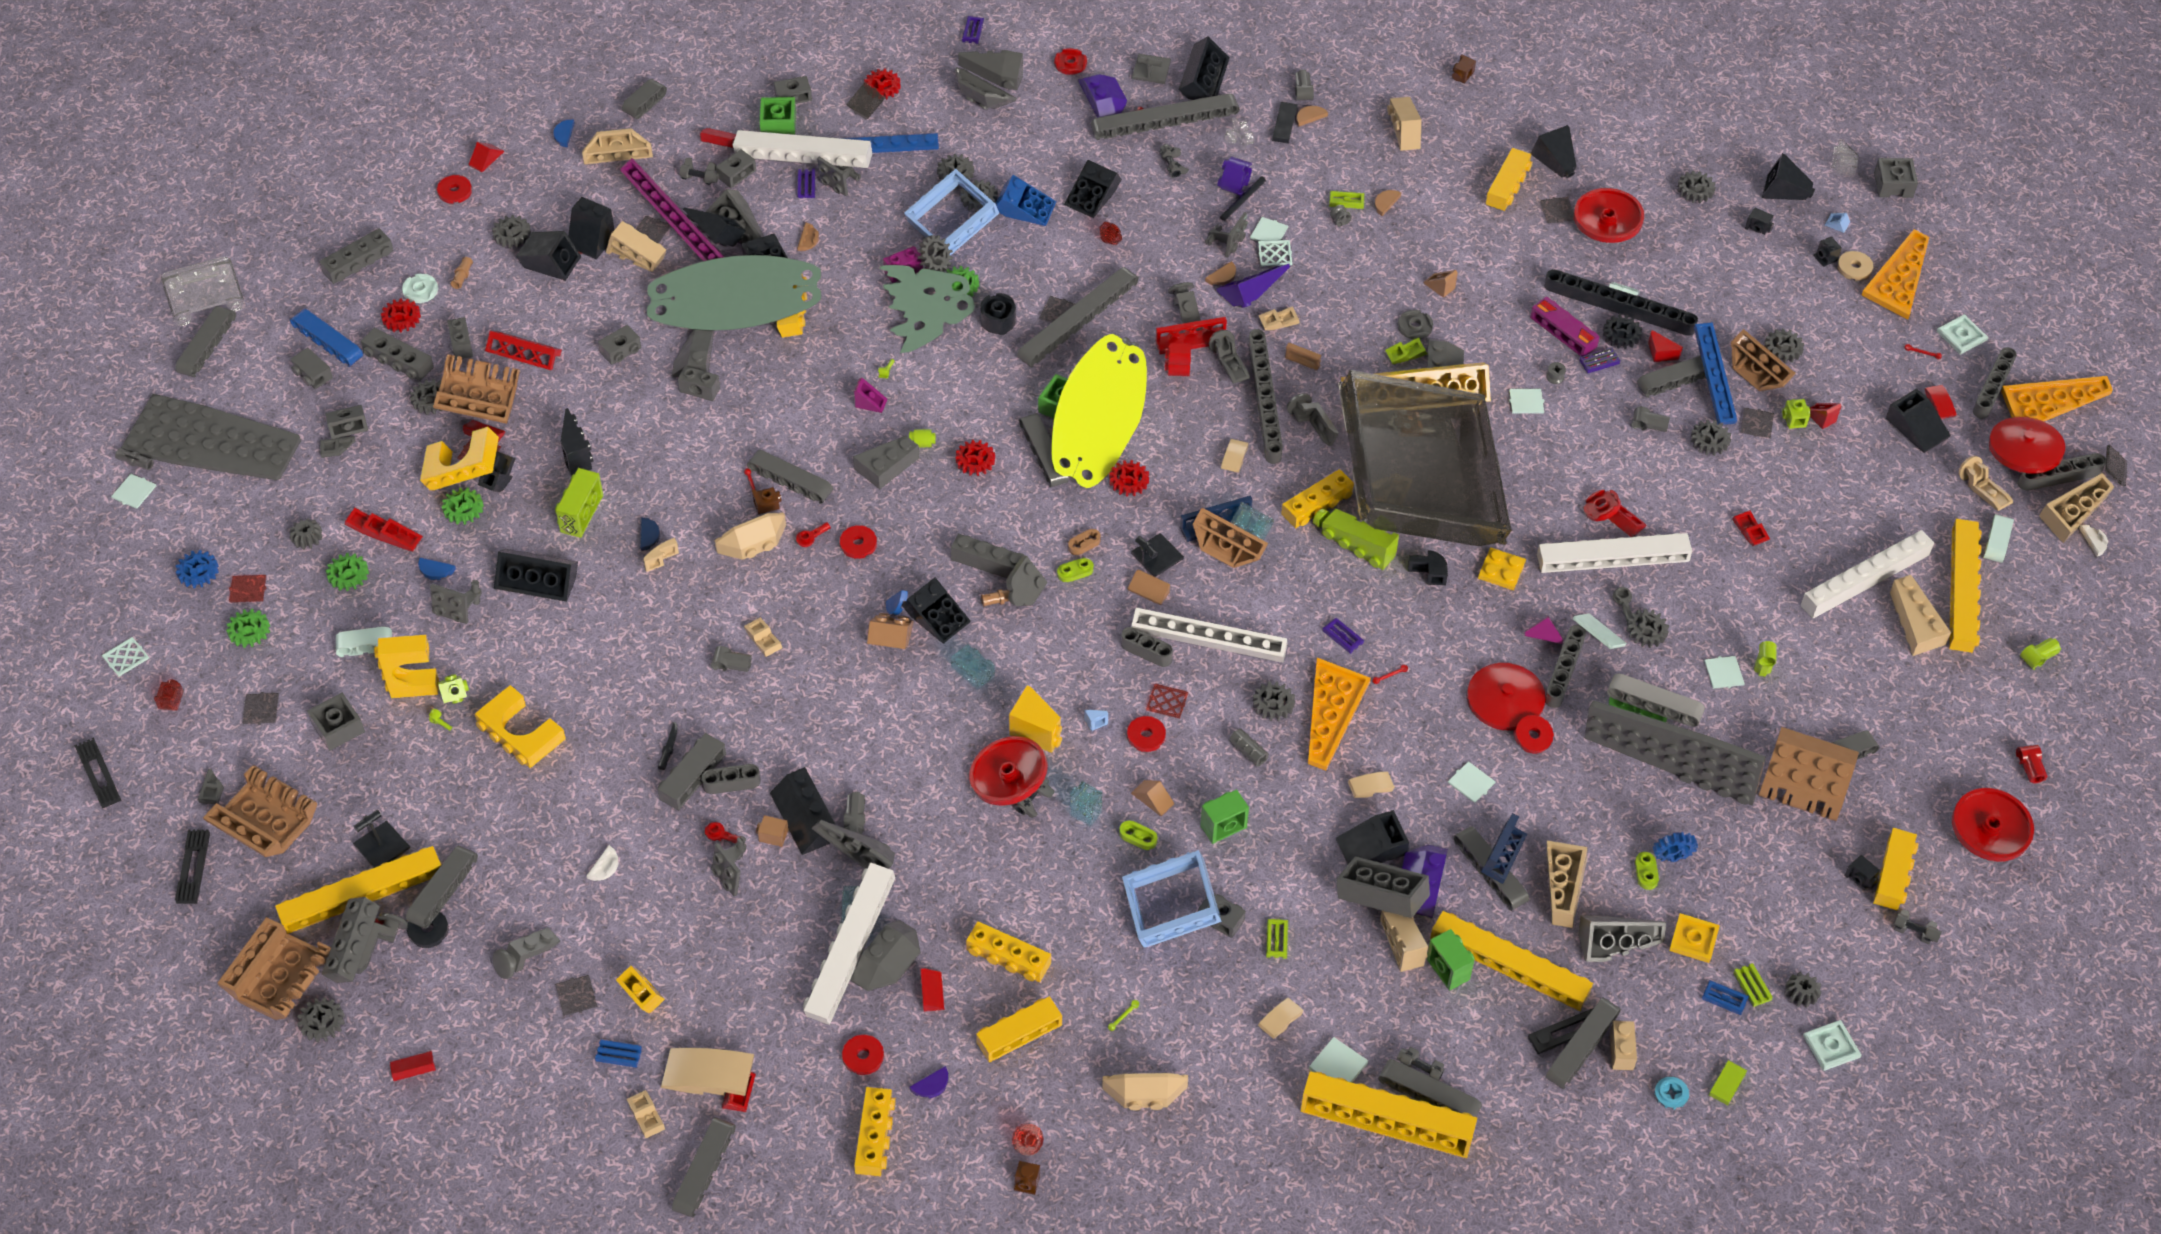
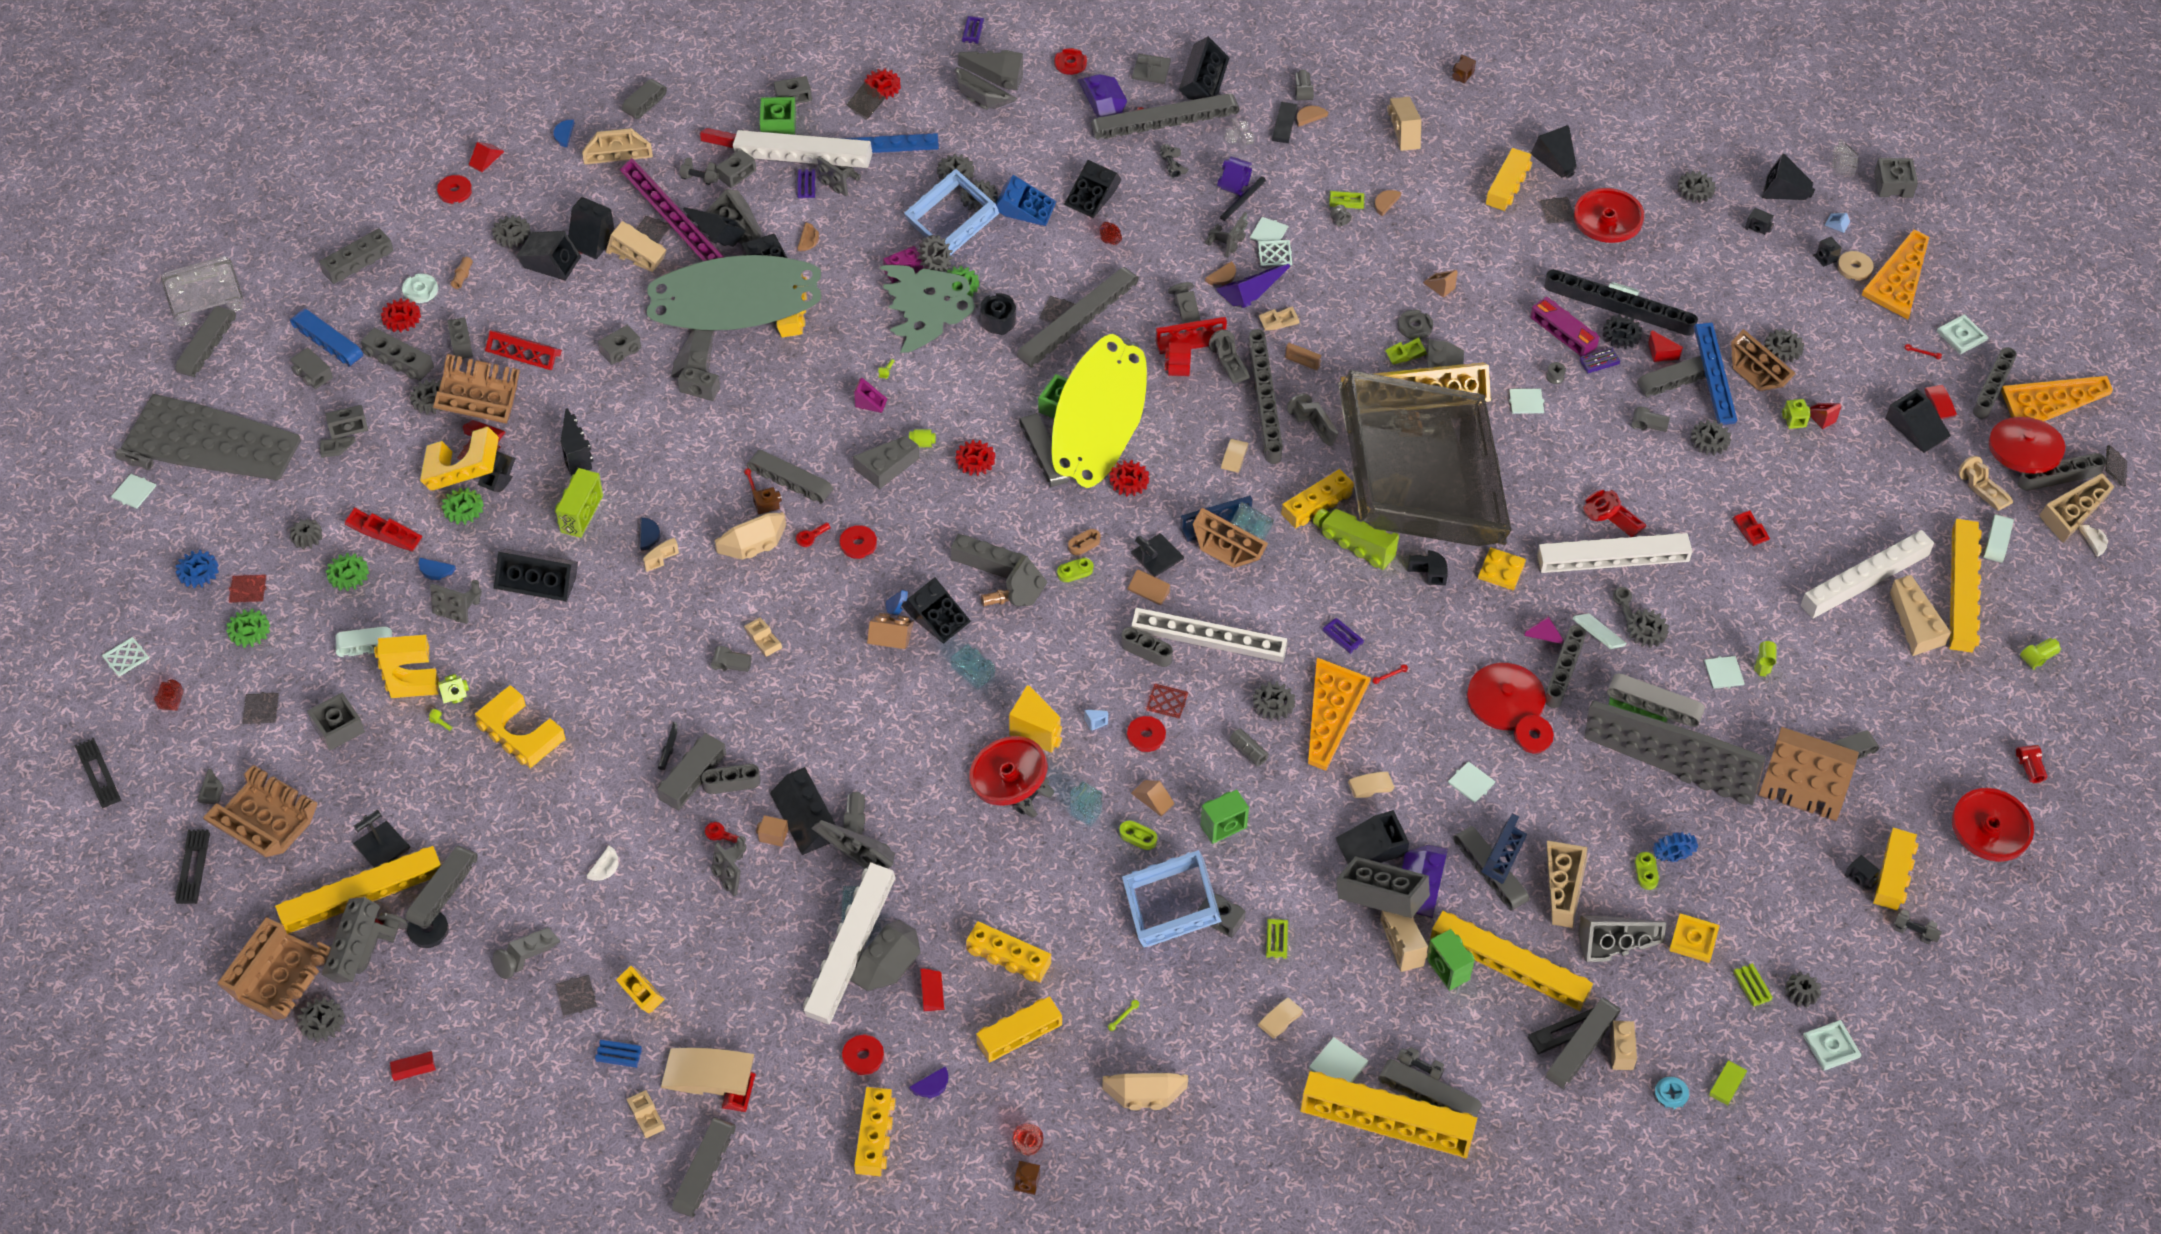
blue tile [1702,980,1749,1015] -> none
clear smoke piece [1740,408,1774,438] -> none

